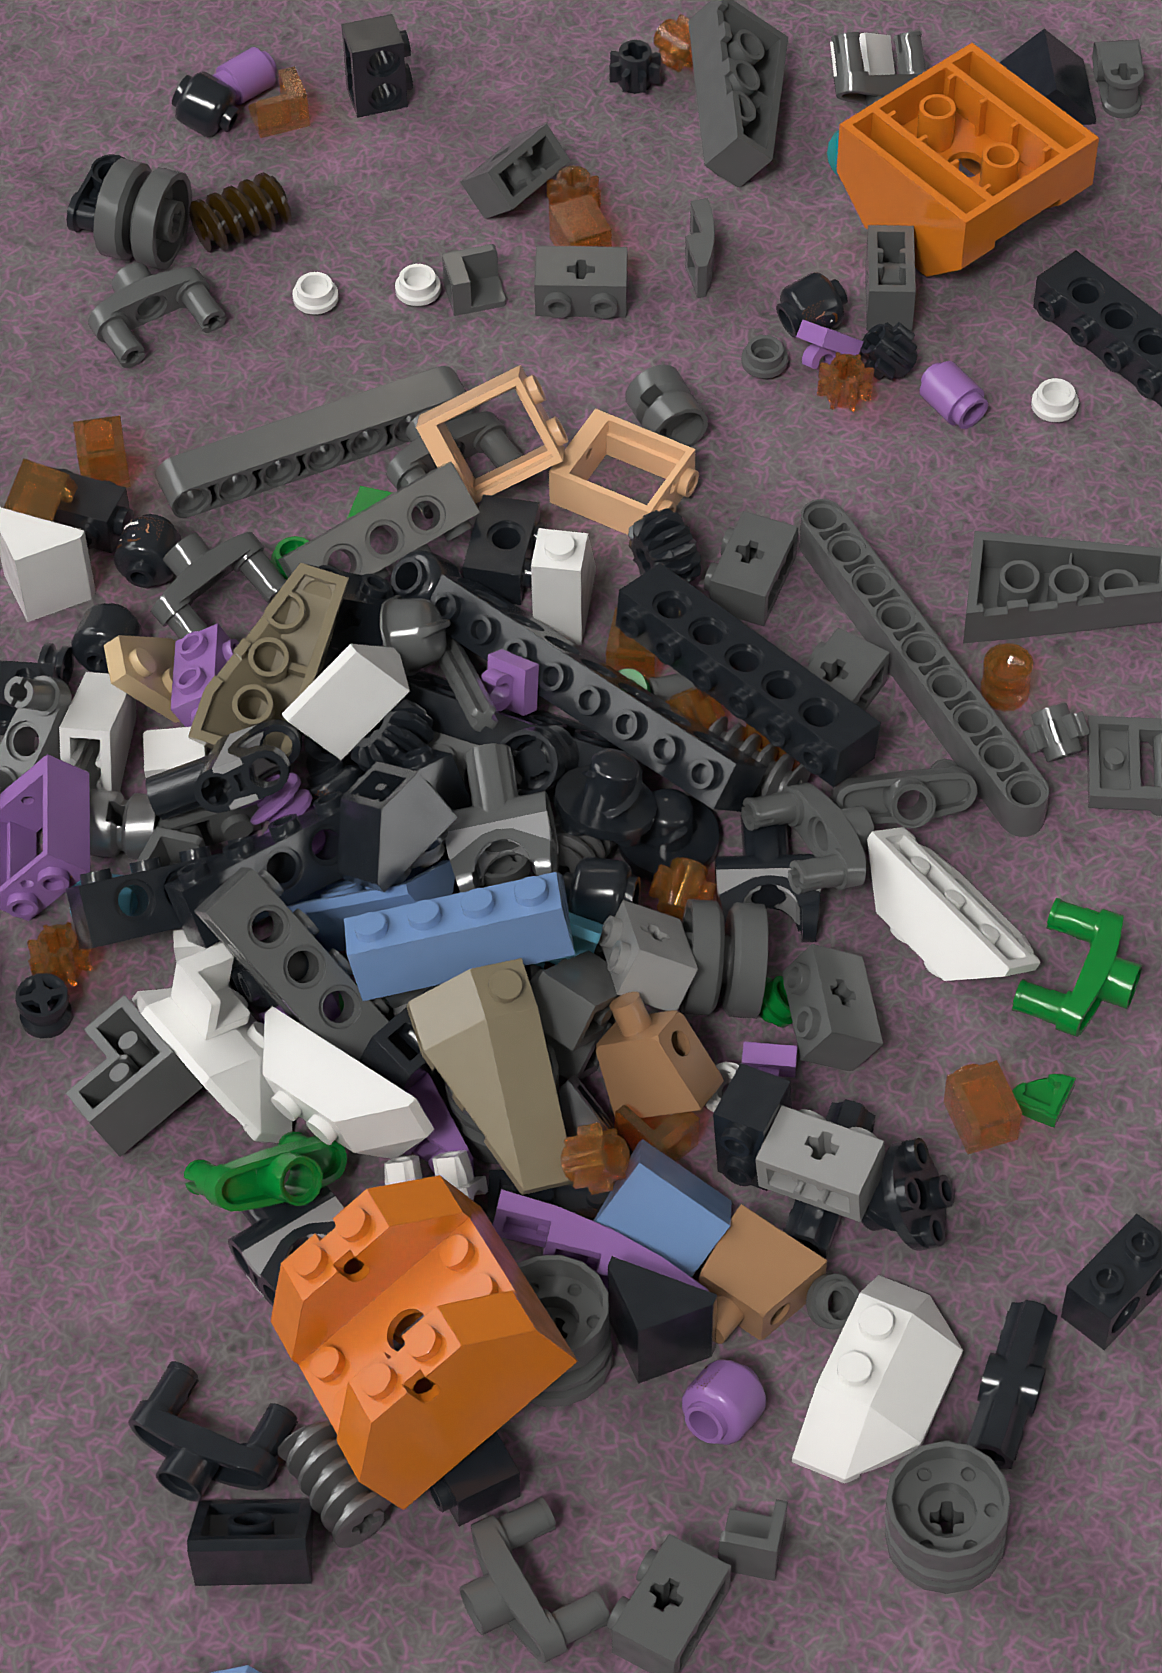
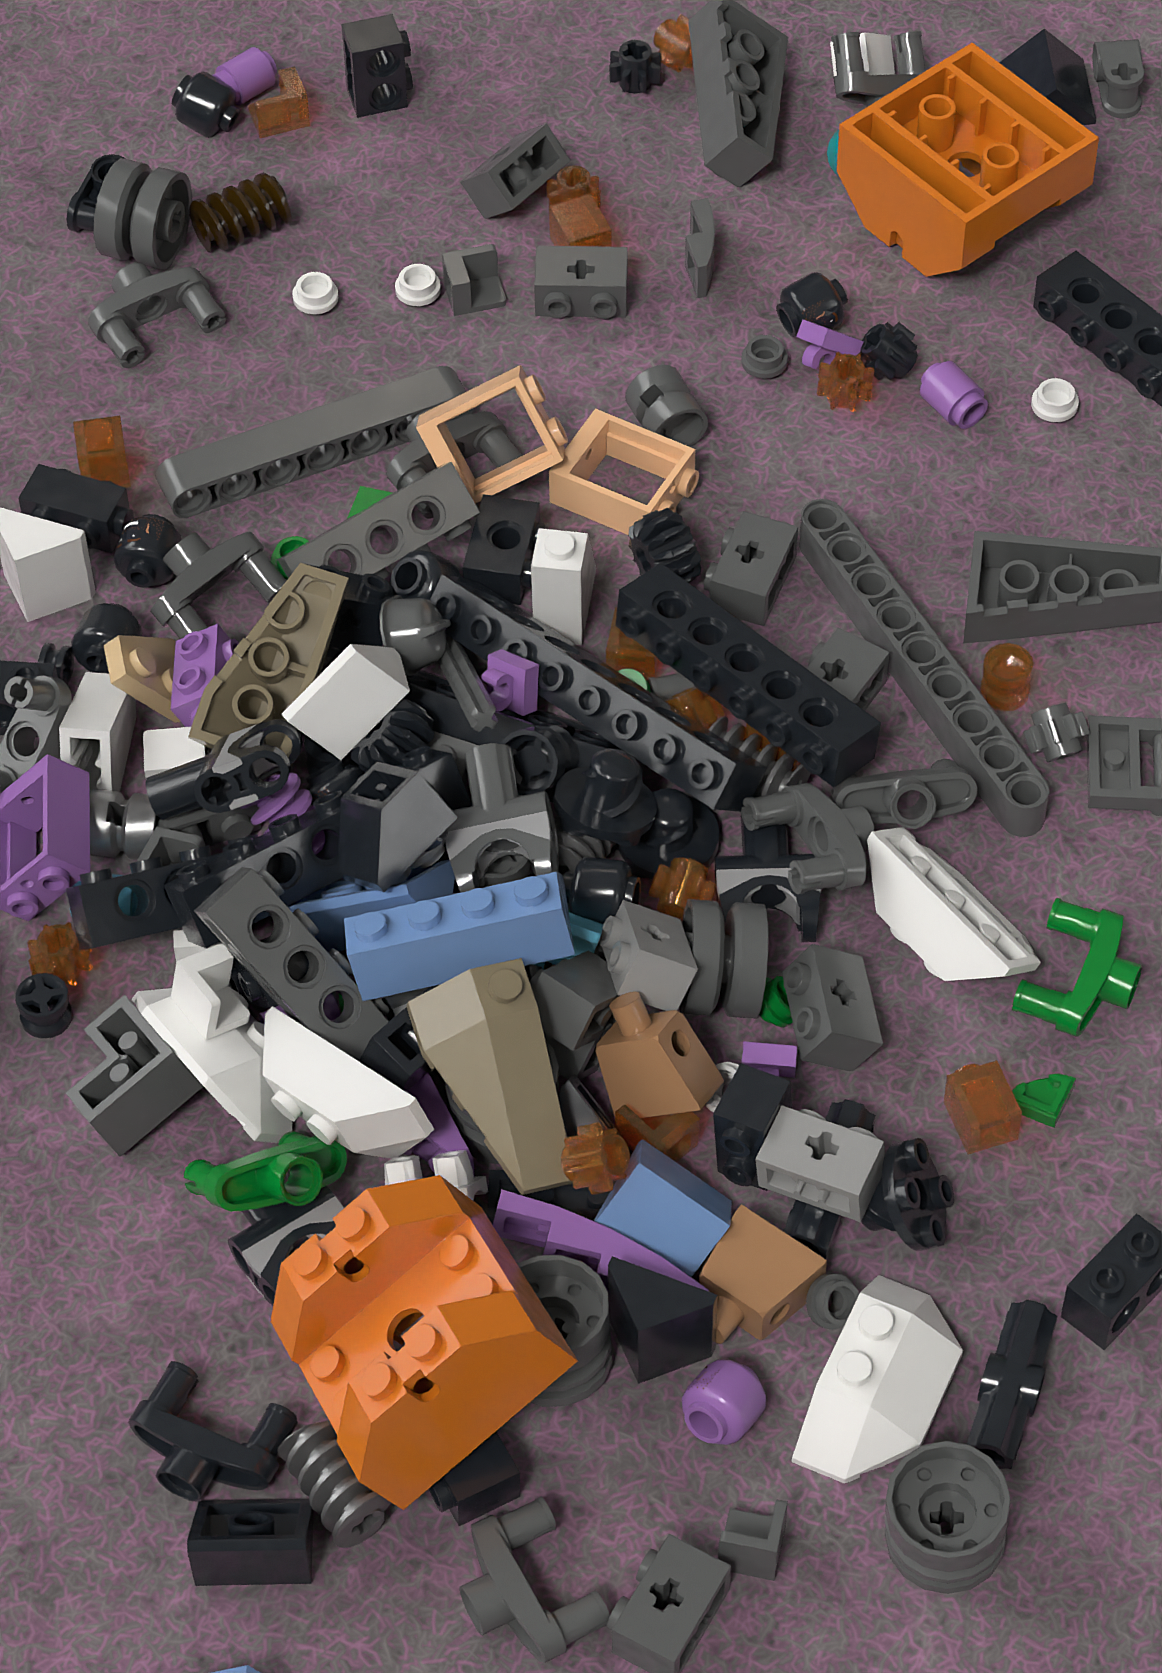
clear orange panel [4,458,78,521] -> none
dark grey brick [865,225,916,331] -> none

